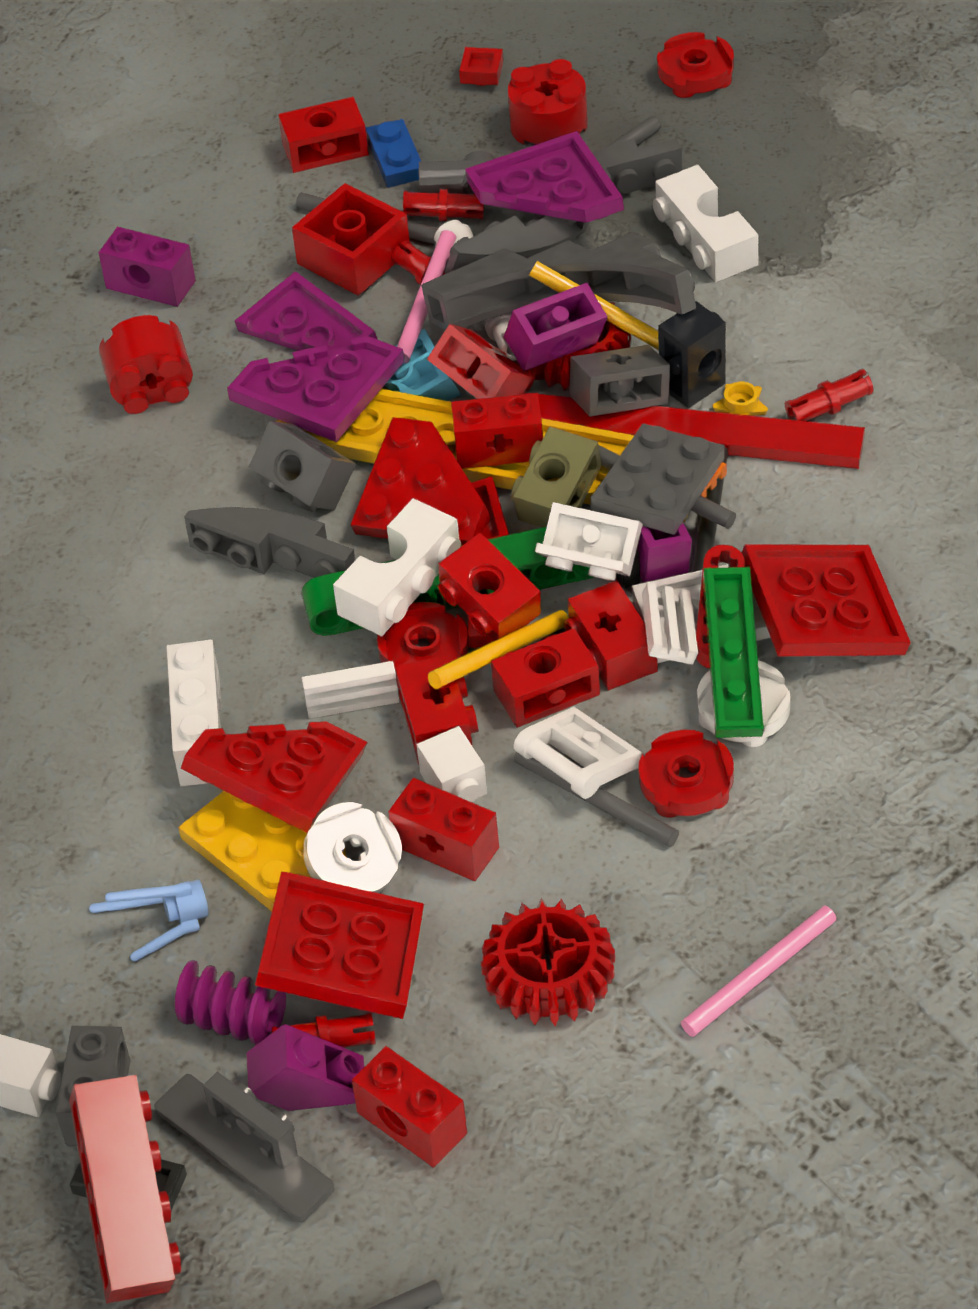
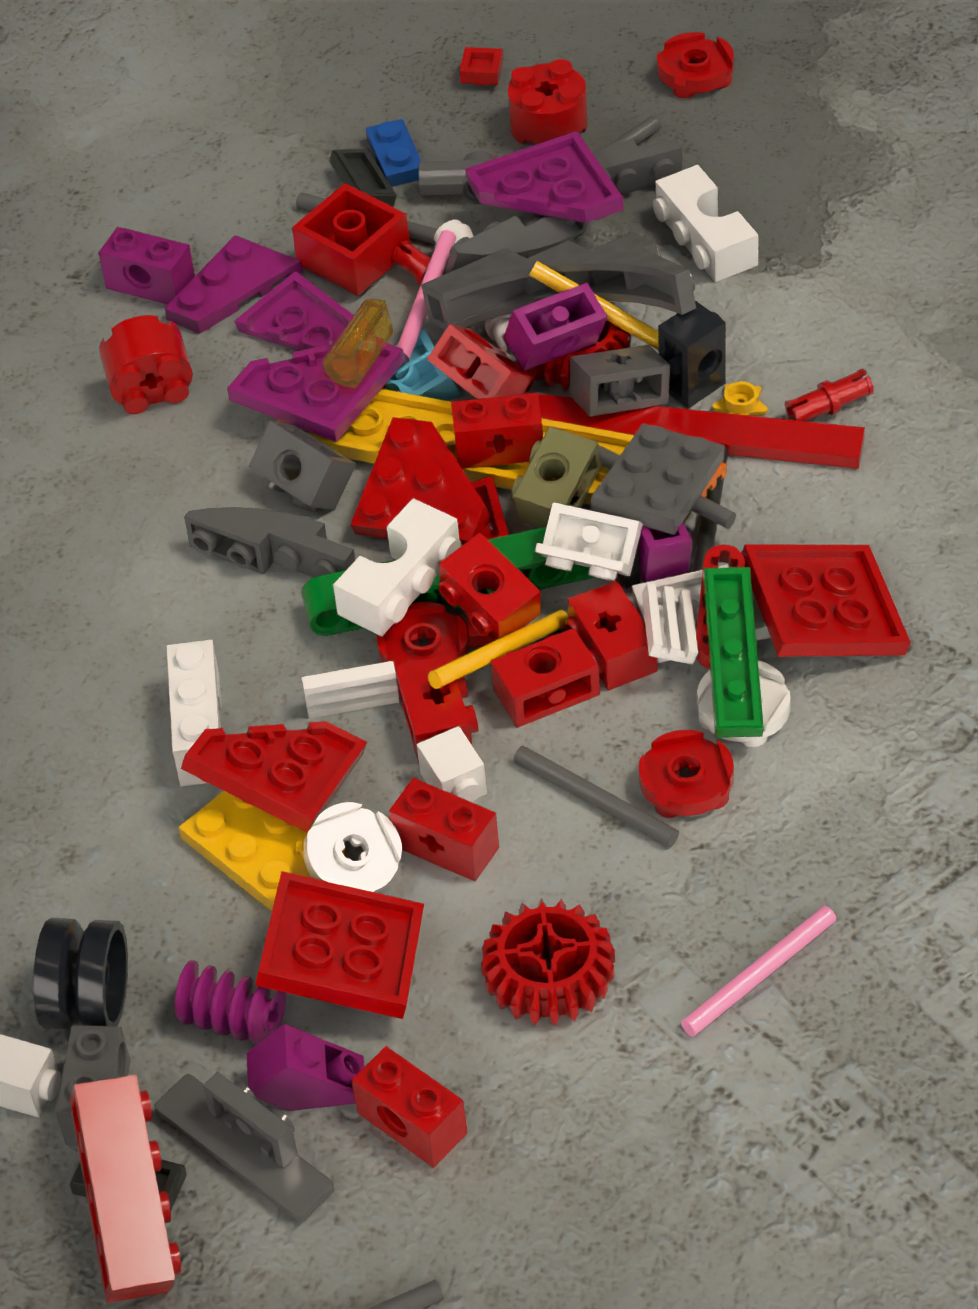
light blue plant [89,879,209,962] -> none
red pin [271,1012,376,1048] -> none
red brick [278,96,369,173] -> none
red pin [403,189,484,221] -> none
white plate [514,707,642,799] -> none
none -> black wheel [33,918,128,1029]
none -> magenta wing [164,235,303,334]
none -> clear yellow brick [323,298,394,388]
none -> pearl dark grey tile [329,149,397,207]

